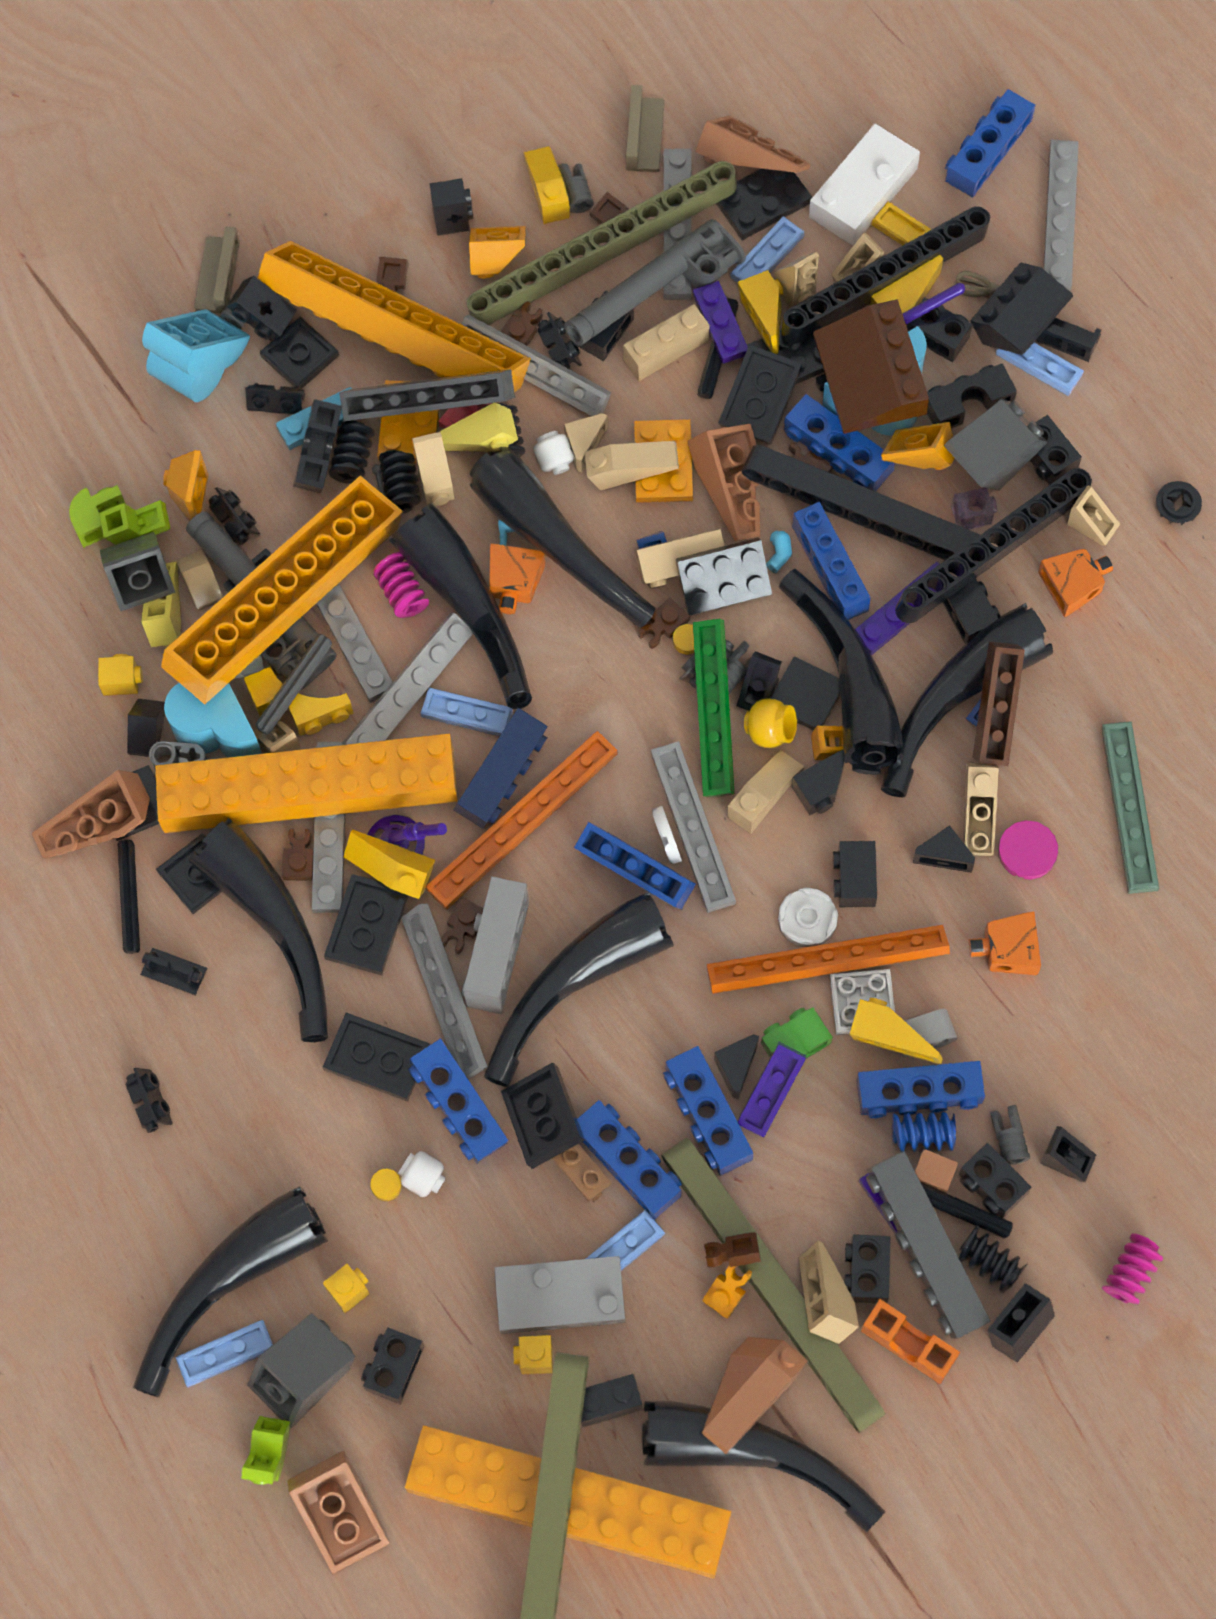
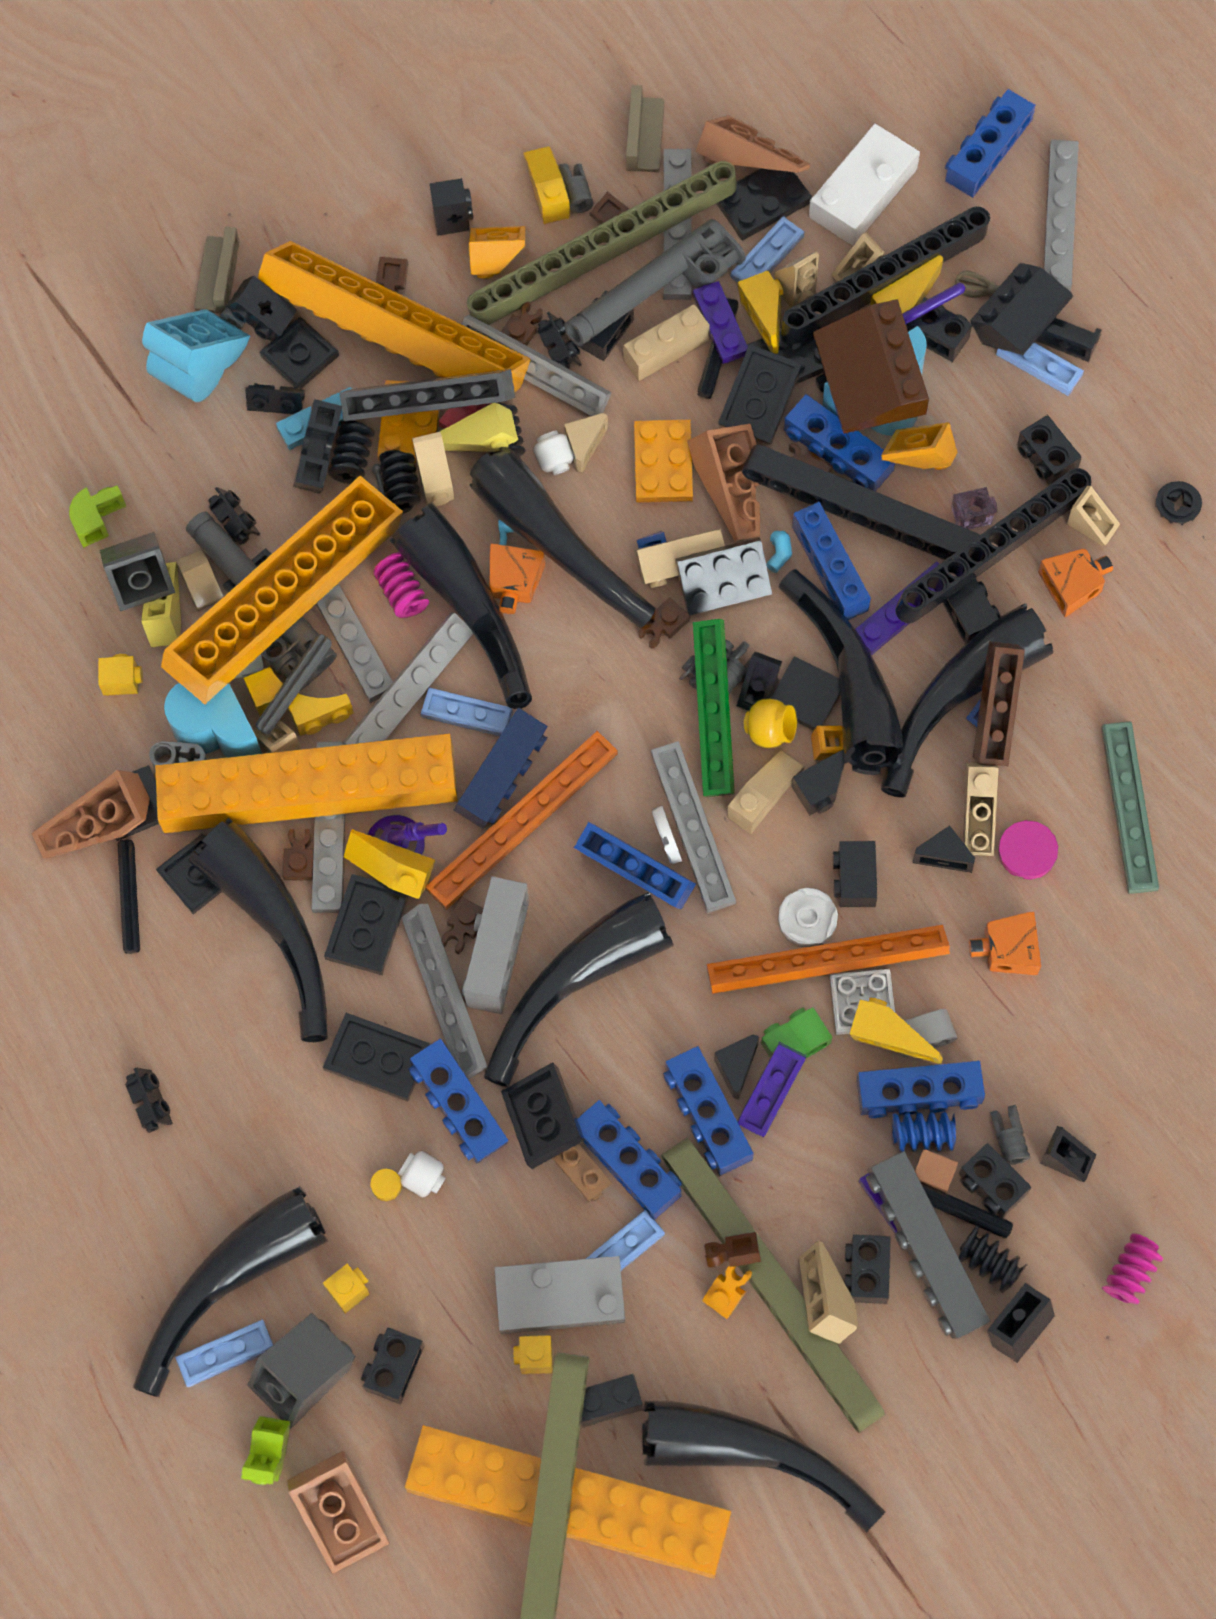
lime brick [99,500,171,545] -> none
black slope [127,699,165,757] -> none
black hinge [140,948,208,996] -> none
light orange slope [163,450,209,521] -> none
tan slope [585,441,679,490] -> none
yellow tile [673,624,694,655] -> none
nougat wedge [702,1337,808,1454] -> none
orange arch [861,1299,960,1384] -> none
yellow tile [871,201,932,246] -> none
black arch [927,363,1017,429] -> none
dark grey slope [944,399,1047,490] -> none

